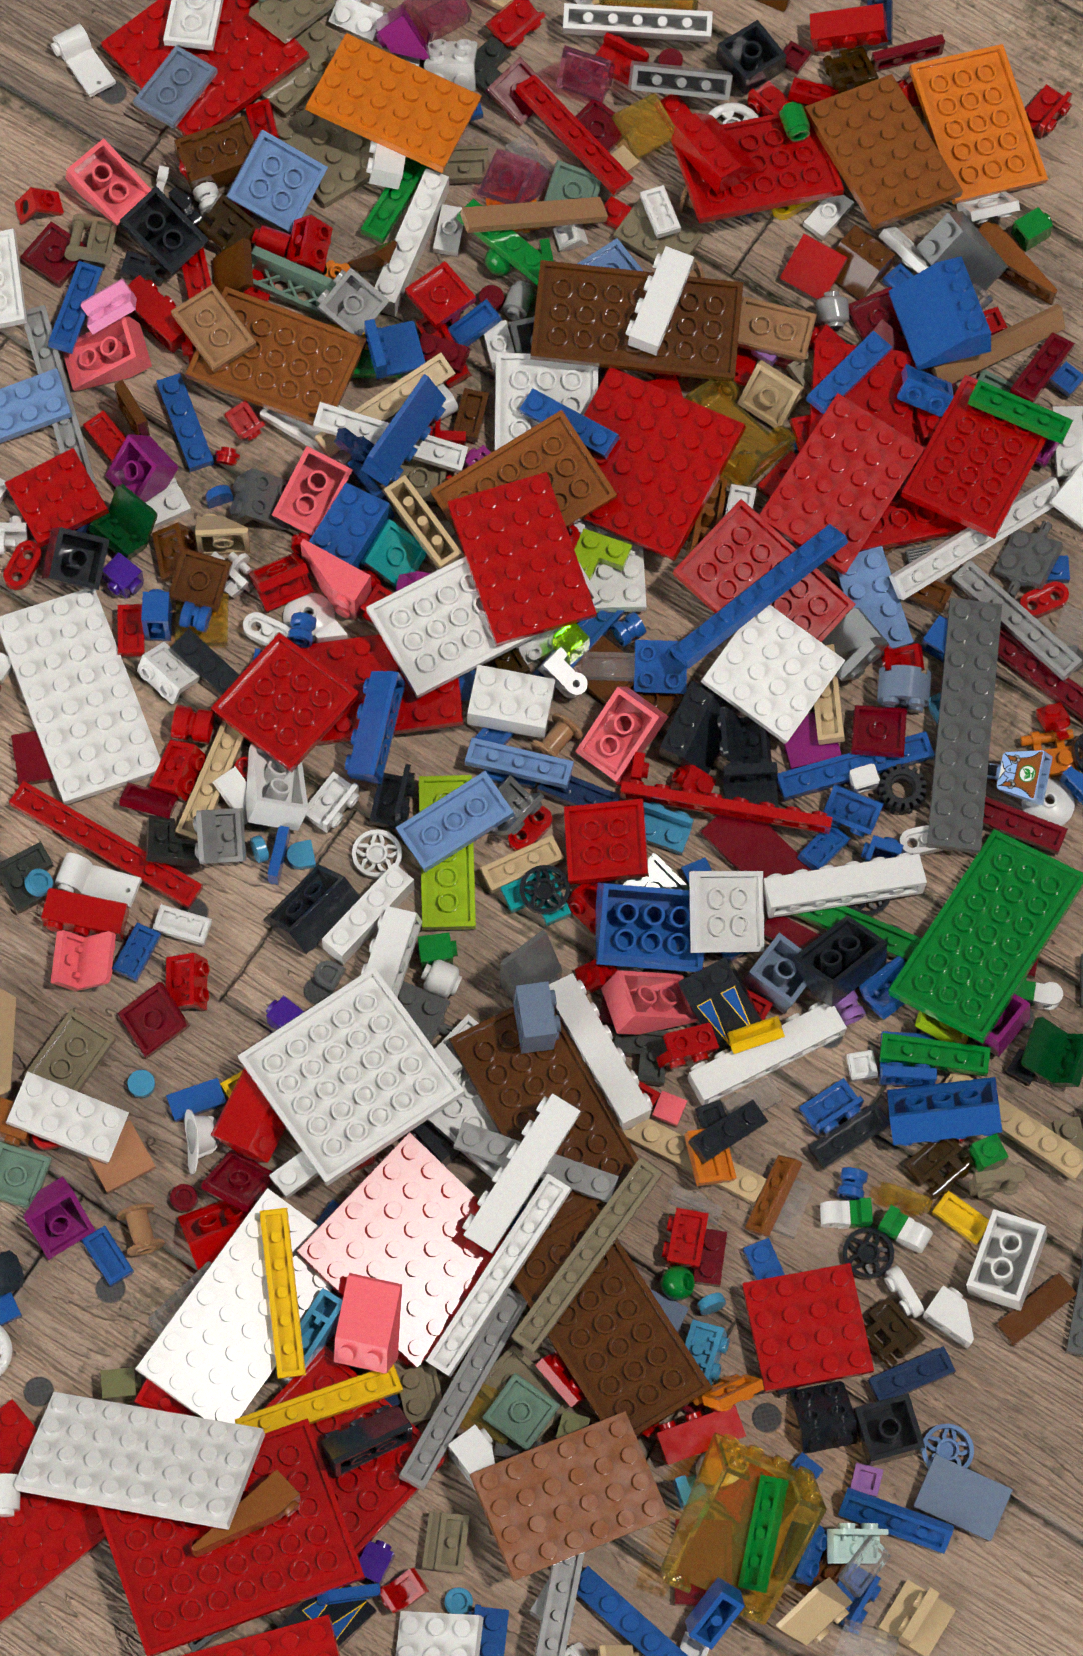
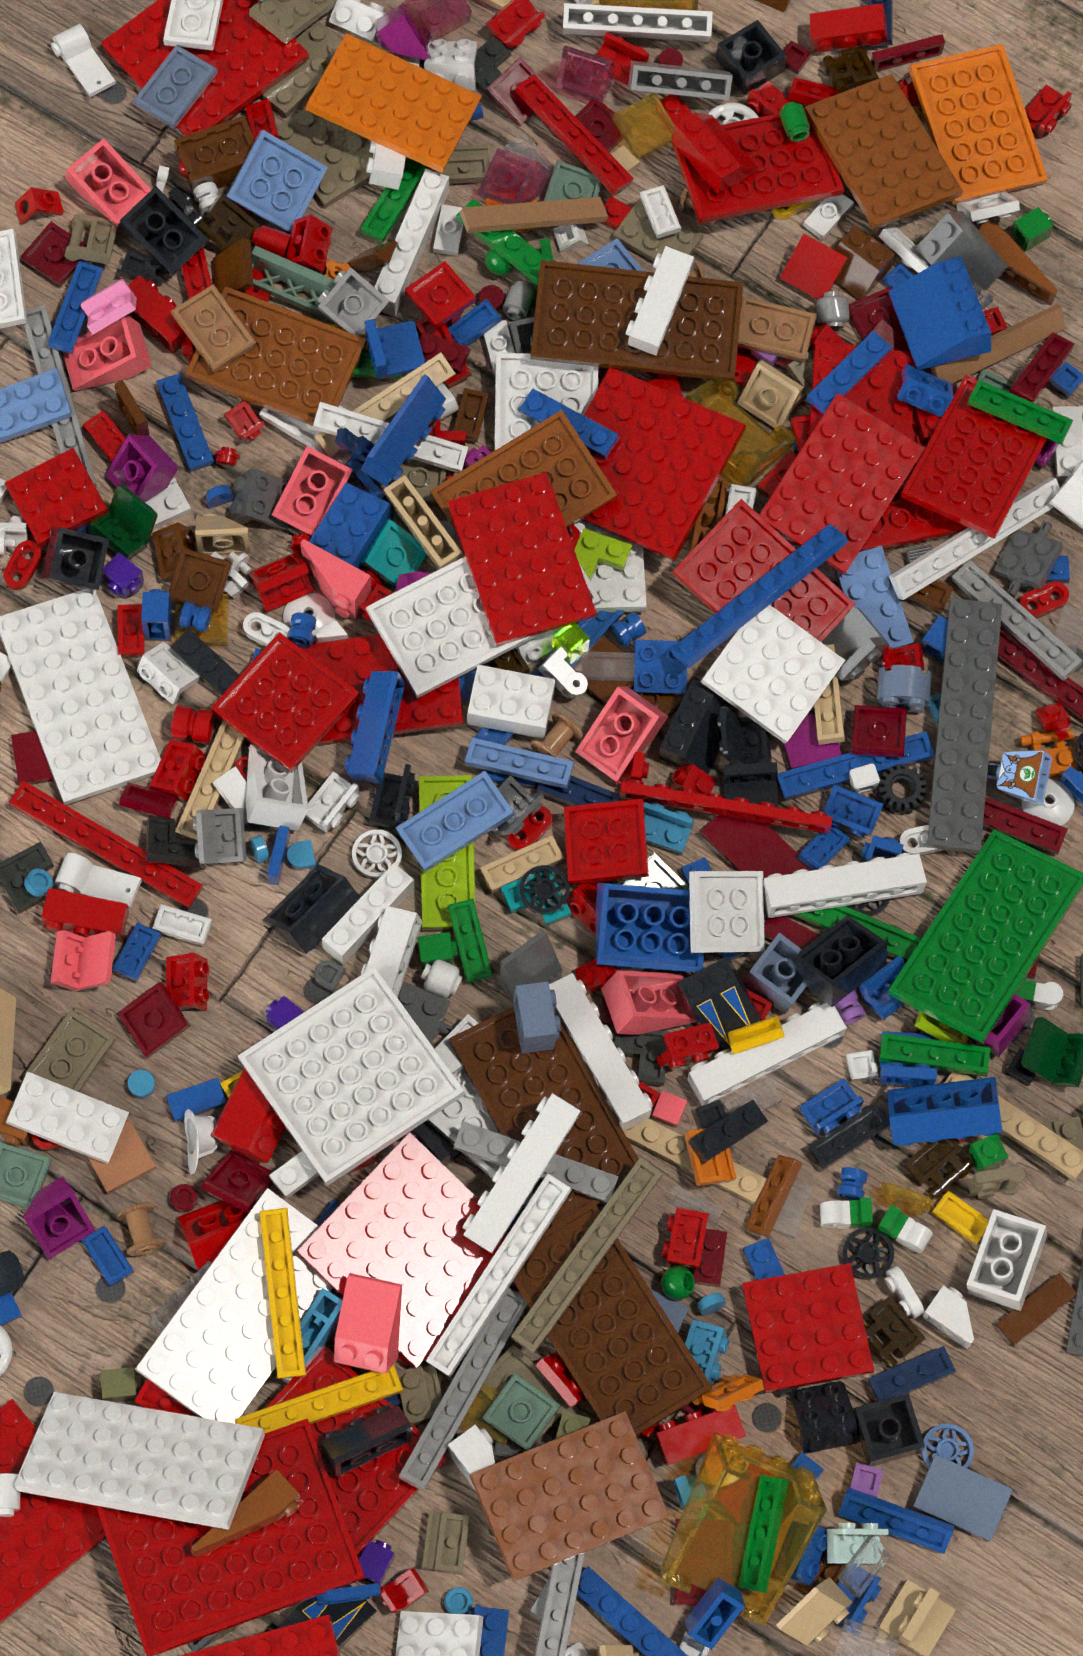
none -> green tile [447,899,493,983]

